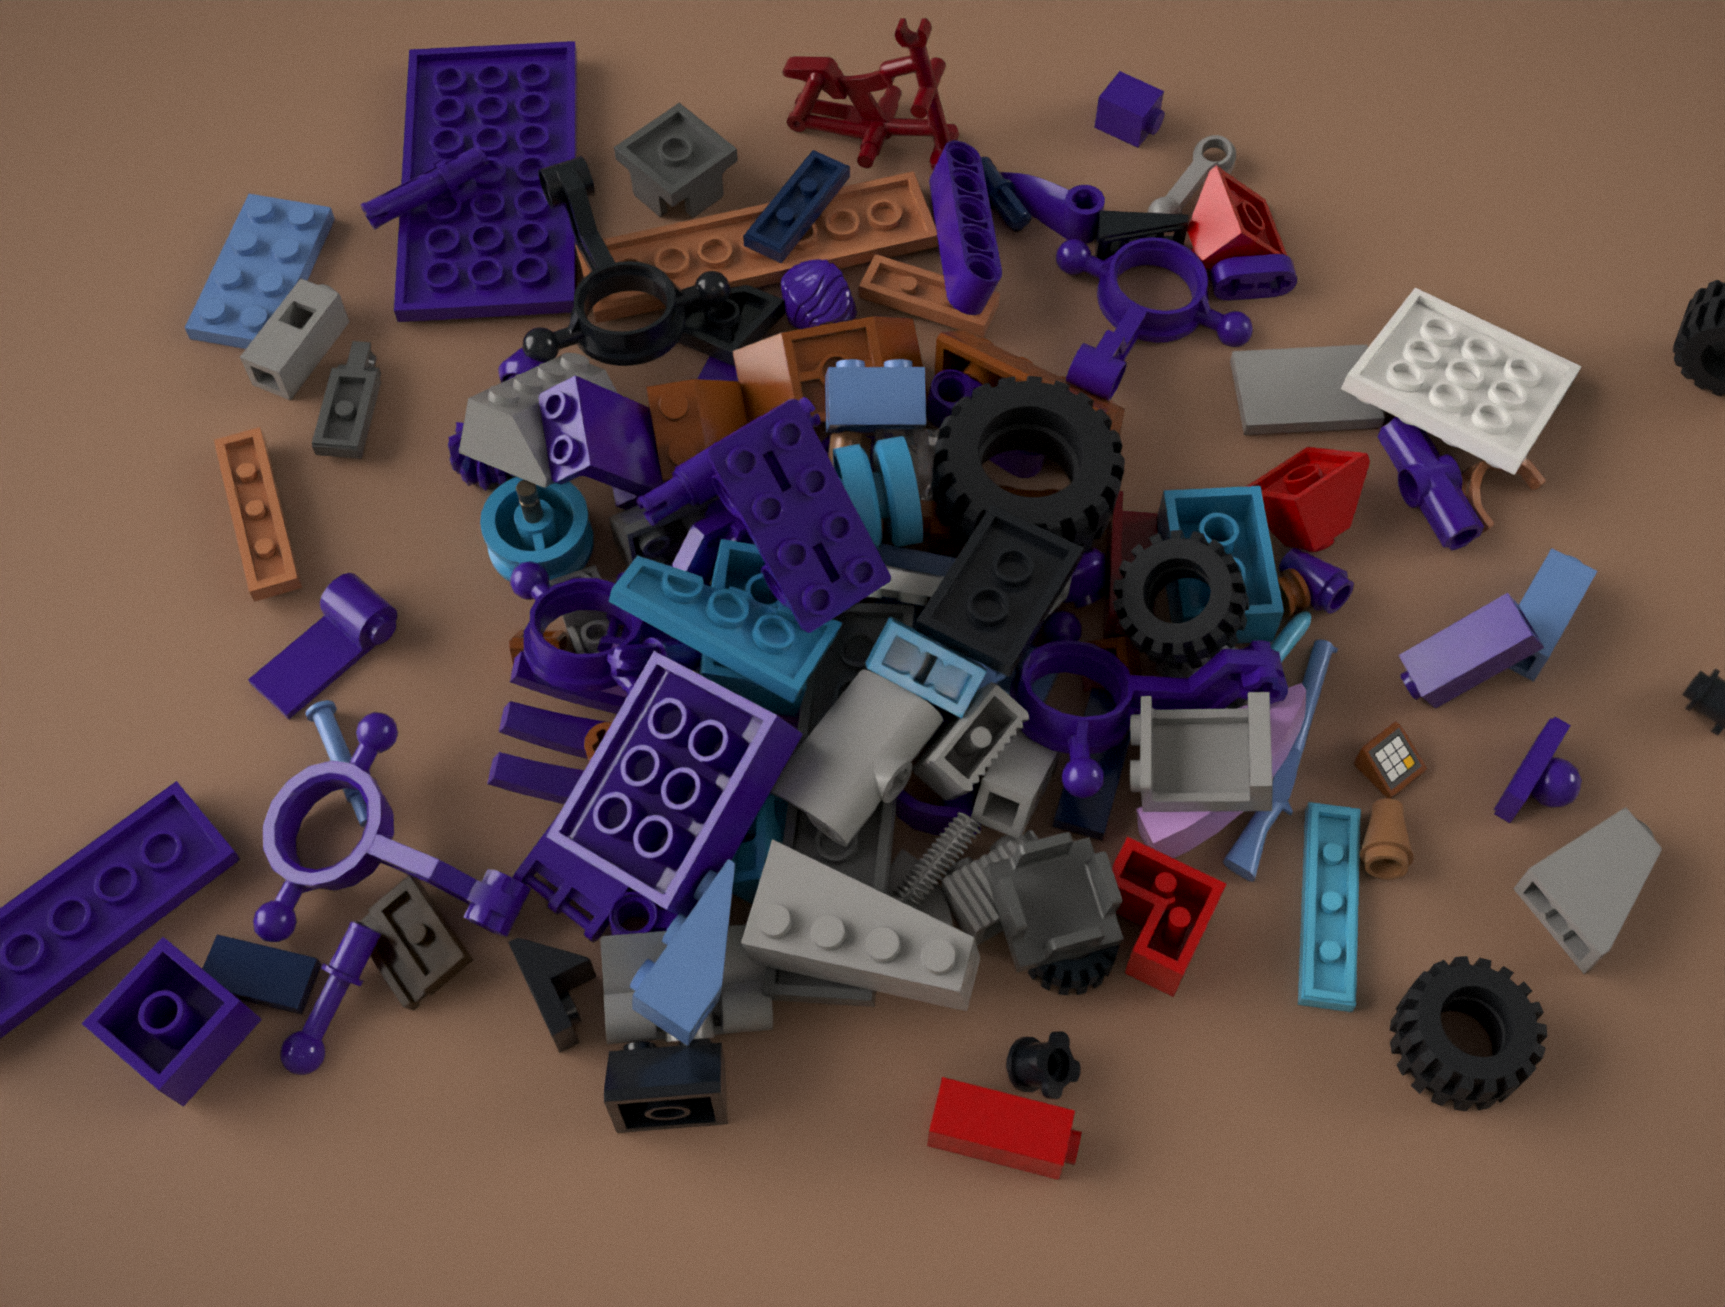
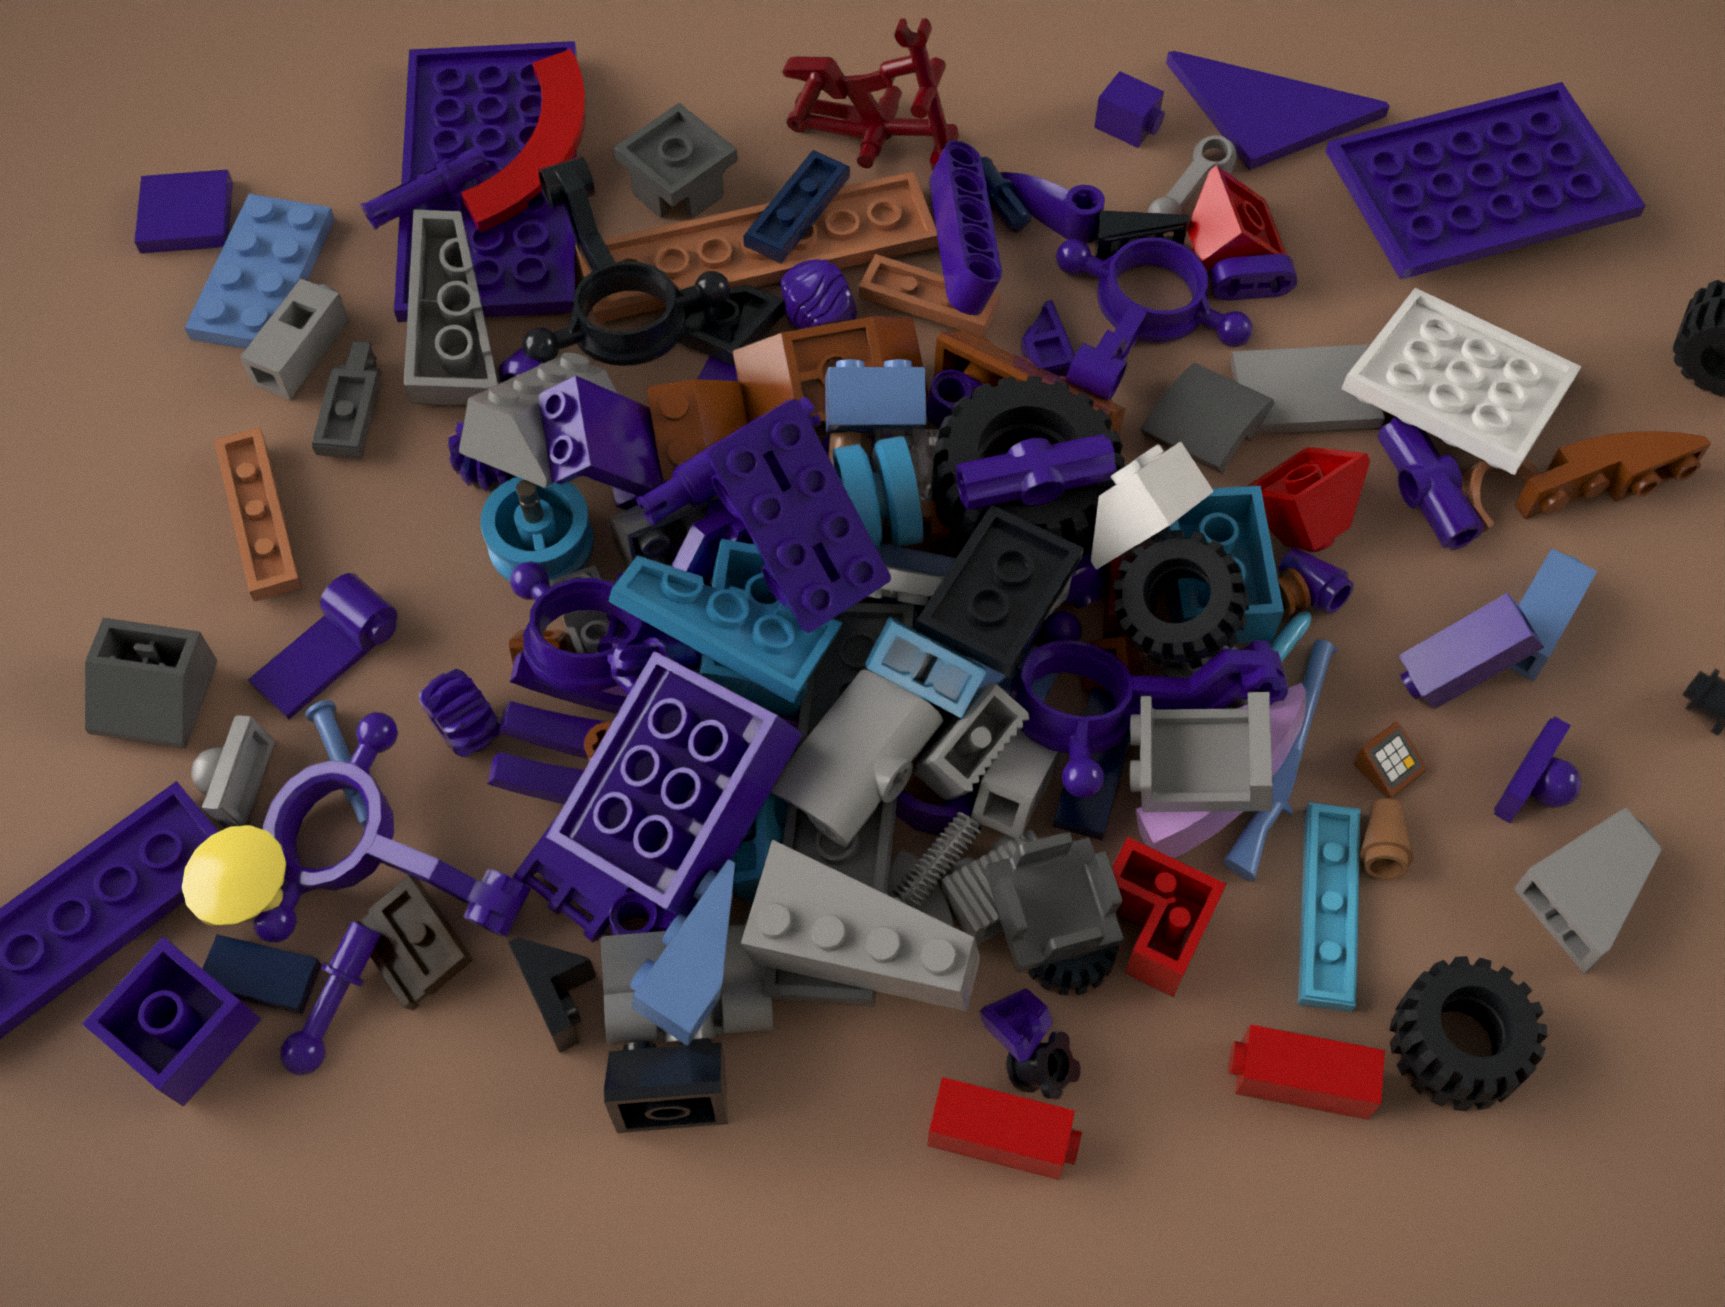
none -> dark grey slope [85,617,218,748]
none -> dark purple tile [134,169,233,254]
none -> light yellow dish [182,825,286,927]
none -> light grey tile [191,715,275,829]
none -> light grey wedge [404,209,499,406]
none -> dark purple gear [419,668,501,757]
none -> red tile [461,49,586,233]
none -> dark purple piece [955,434,1117,510]
none -> dark purple tile [979,988,1053,1063]
none -> dark purple tile [1021,300,1075,377]
none -> white slope [1091,441,1214,569]
none -> dark grey slope [1140,363,1275,474]
none -> dark purple tile [1166,51,1390,170]
none -> red brick [1228,1024,1385,1120]
none -> dark purple piece [1325,82,1646,280]
none -> dark orange slope [1515,431,1711,519]

